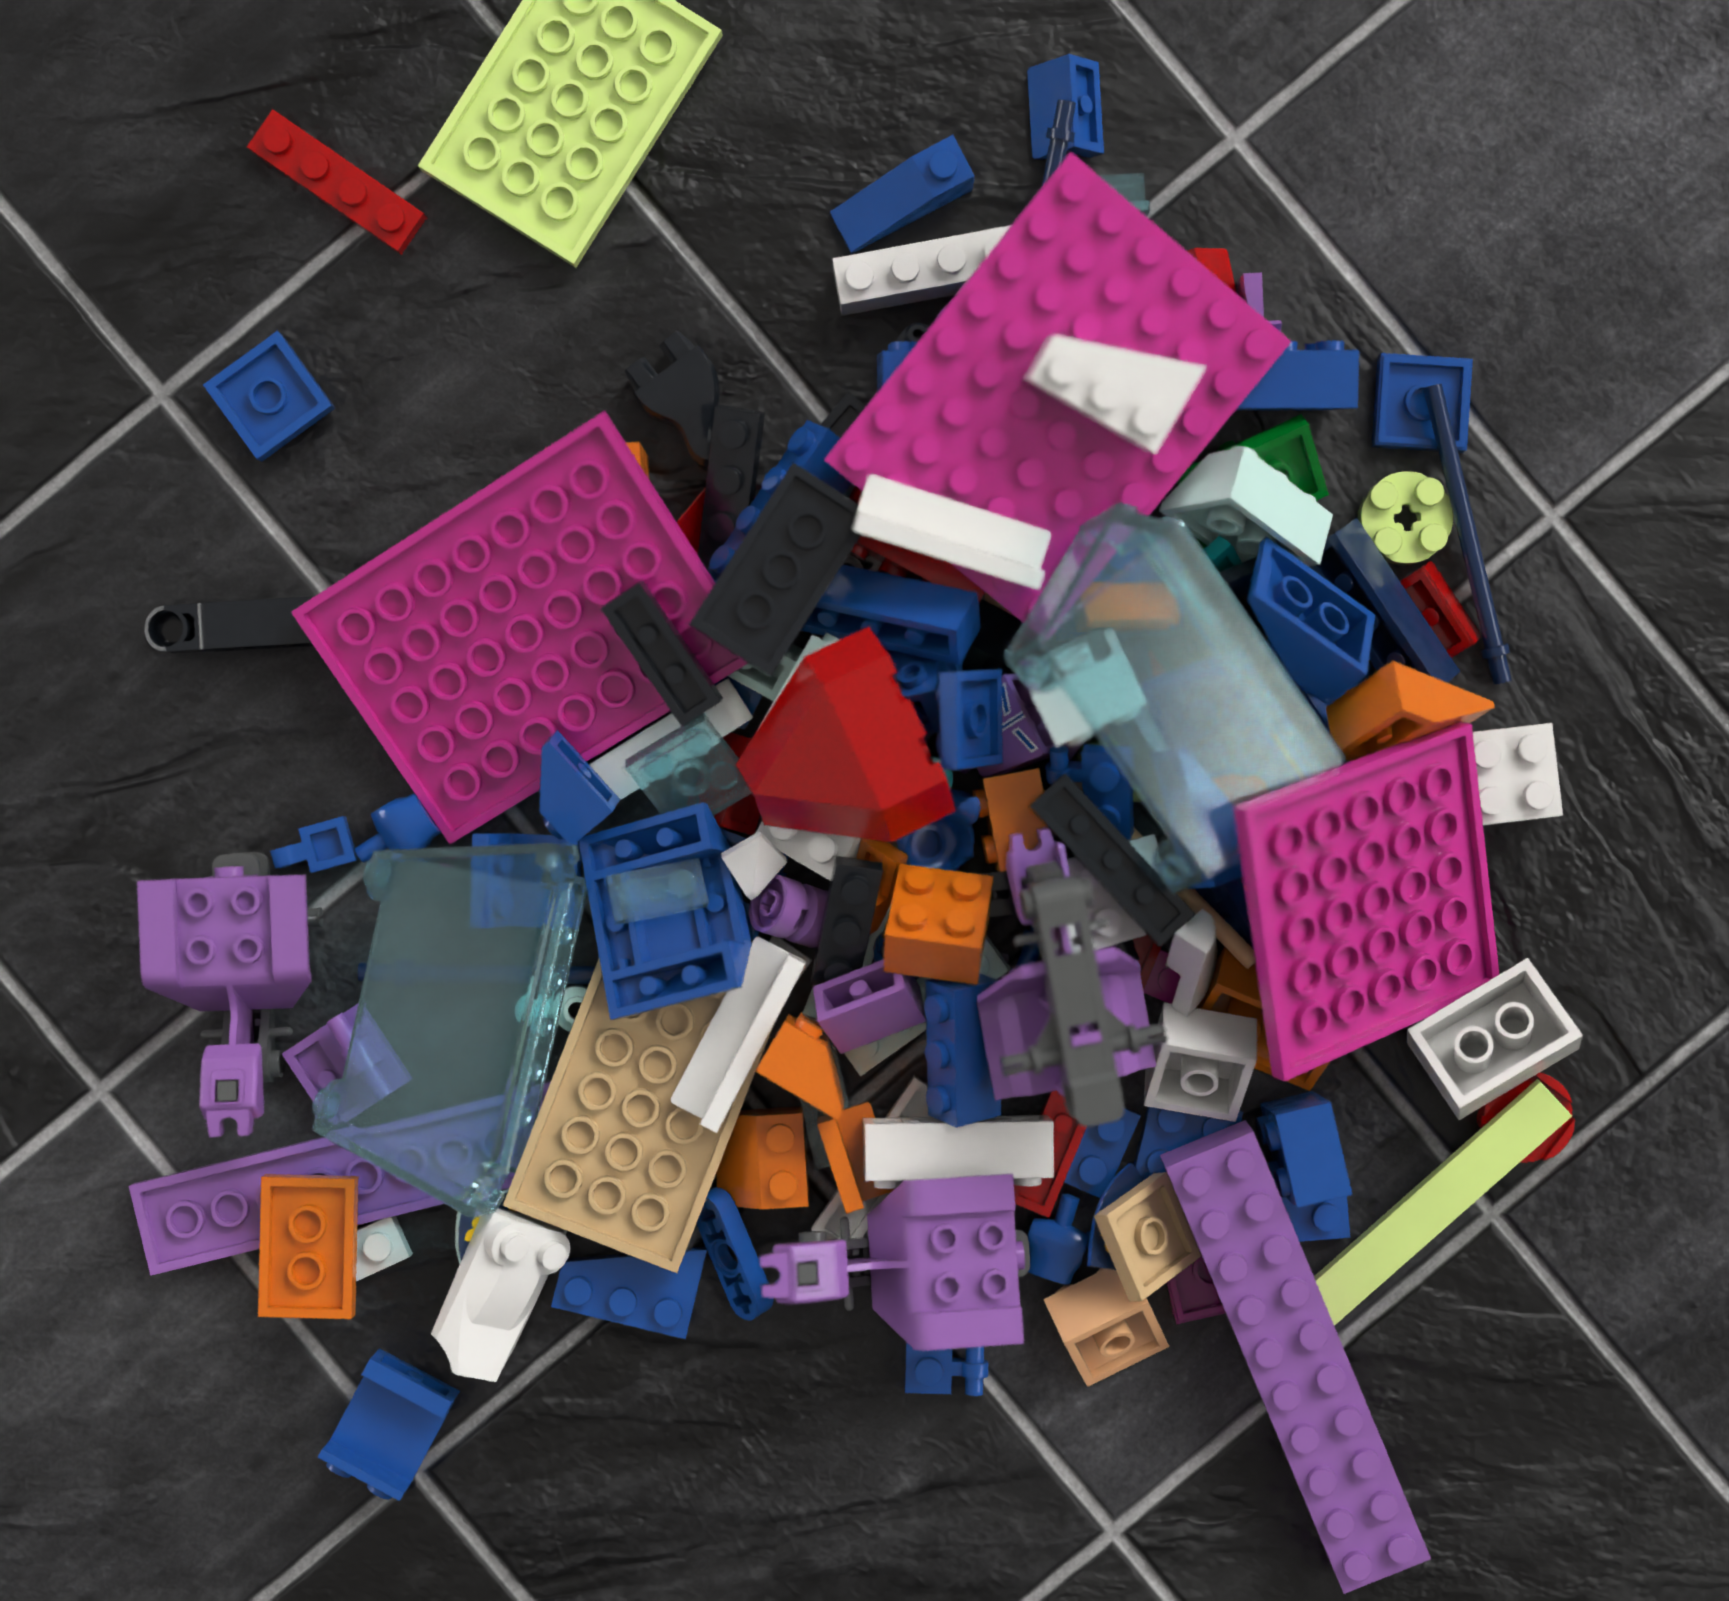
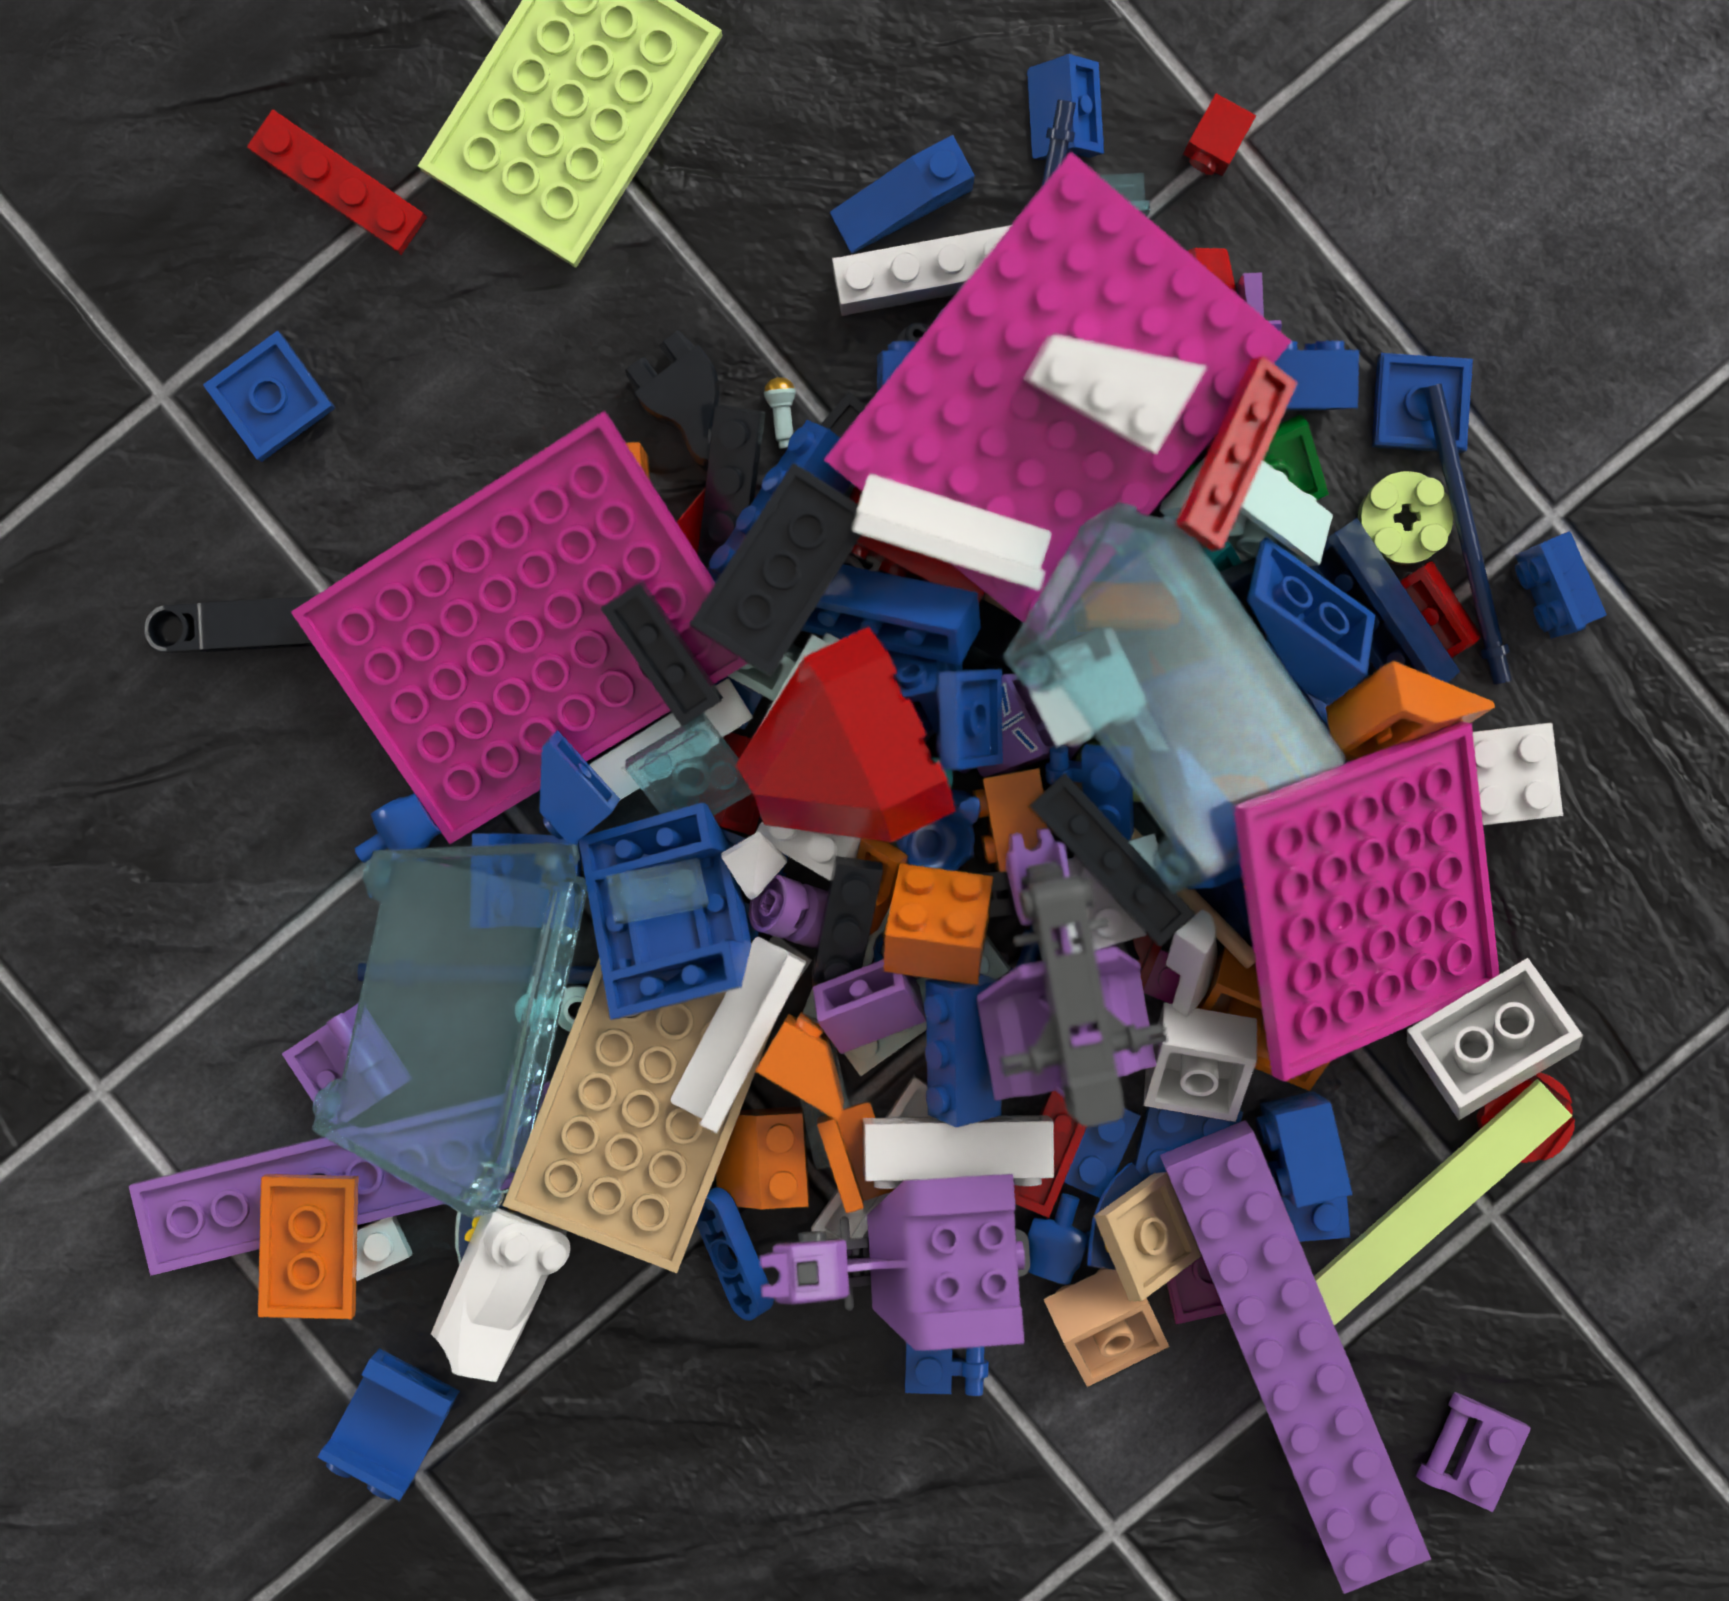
medium lavender piece [137,852,323,1137] -> none
blue plate [270,816,358,873] -> none
blue wing [551,1247,707,1339] -> none
none -> light aqua piece [764,377,796,449]
none -> plate [1175,356,1297,550]
none -> red brick [1183,93,1257,176]
none -> medium lavender plate [1416,1392,1531,1512]
none -> blue bracket [1515,531,1607,638]

